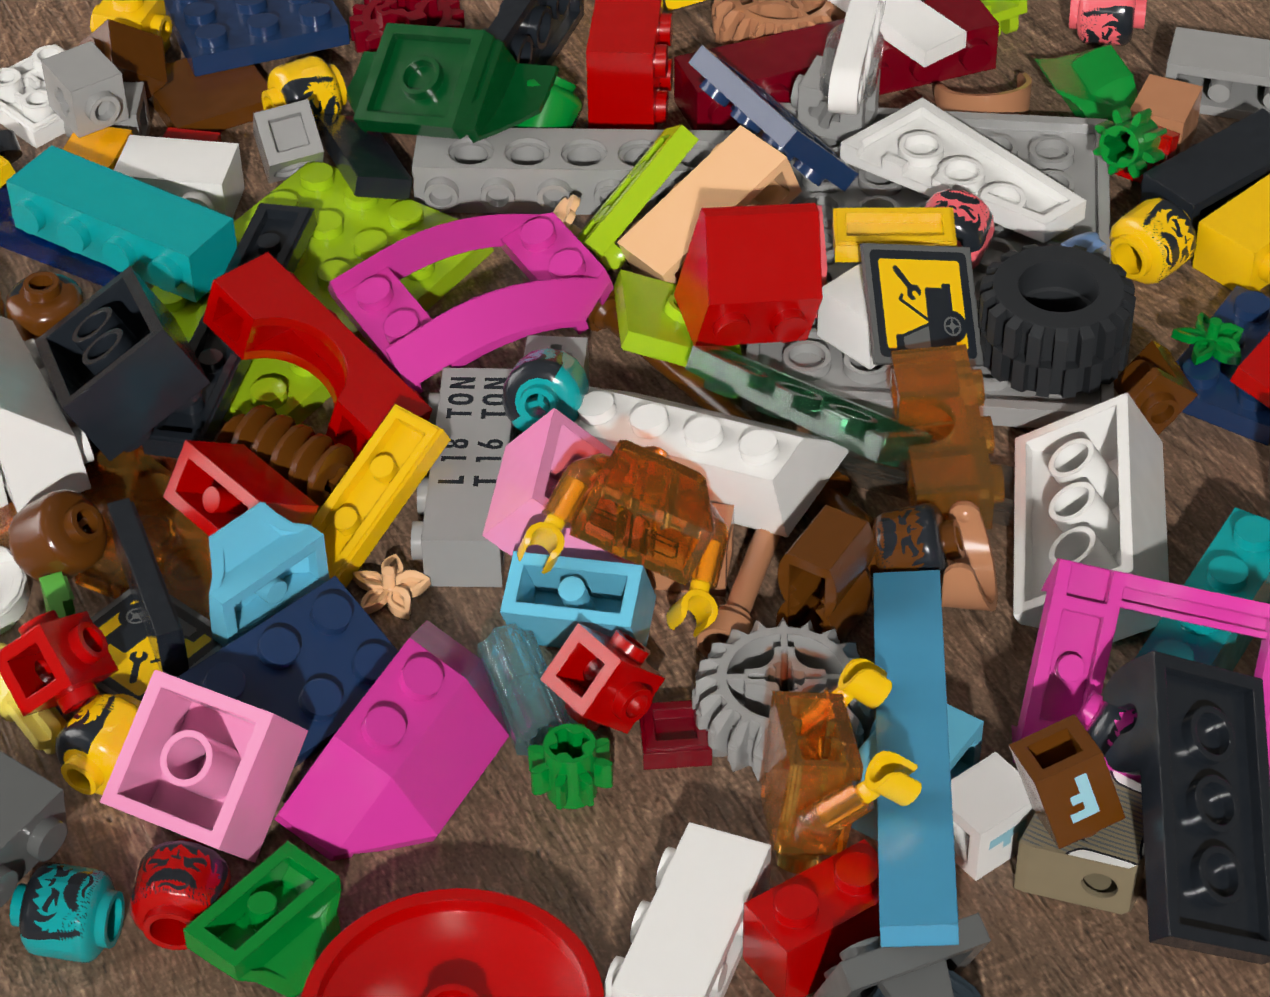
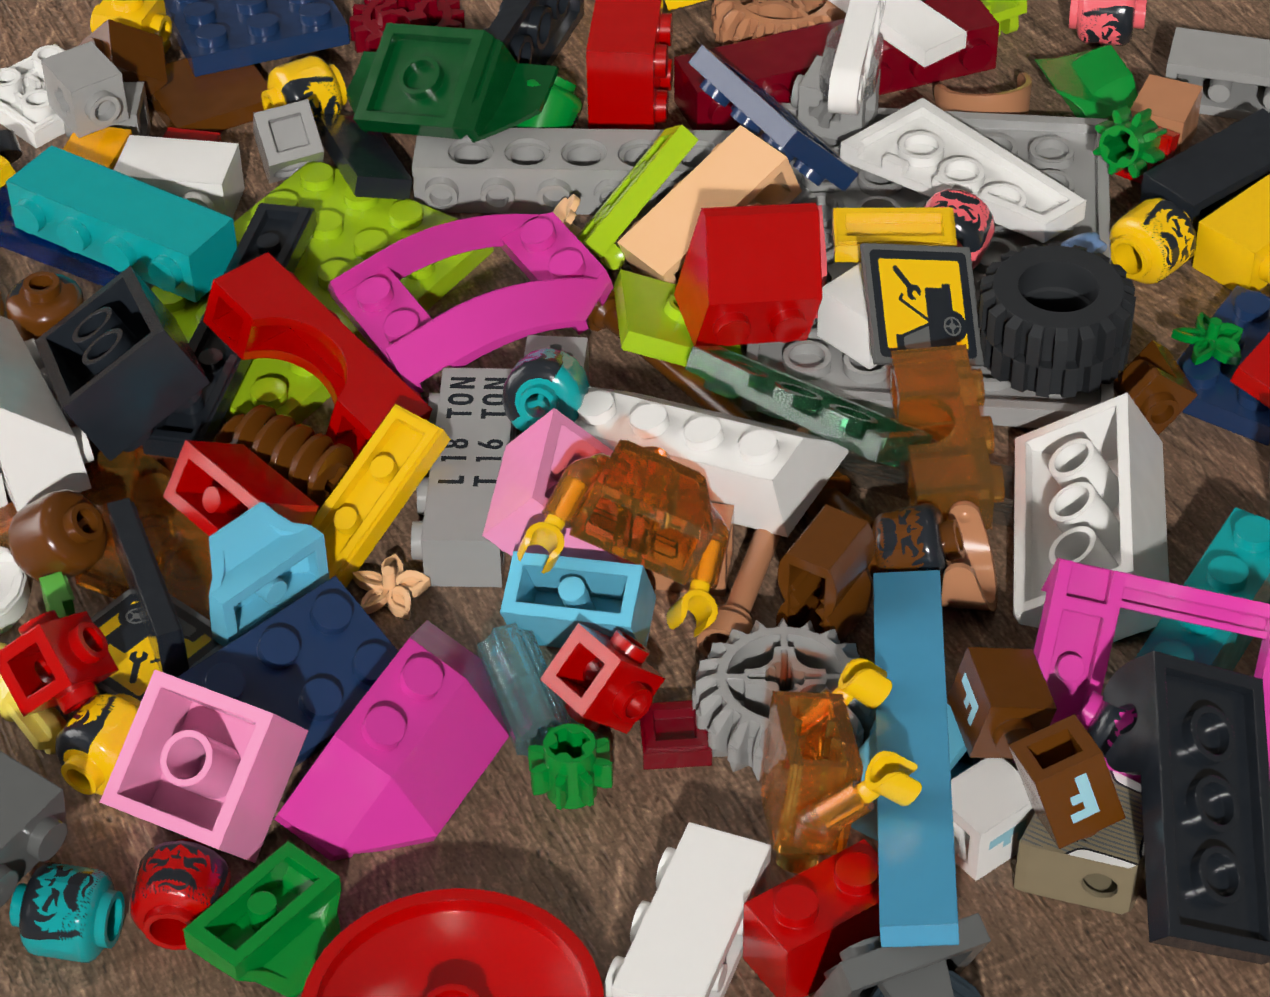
none -> reddish brown brick [947,647,1057,759]

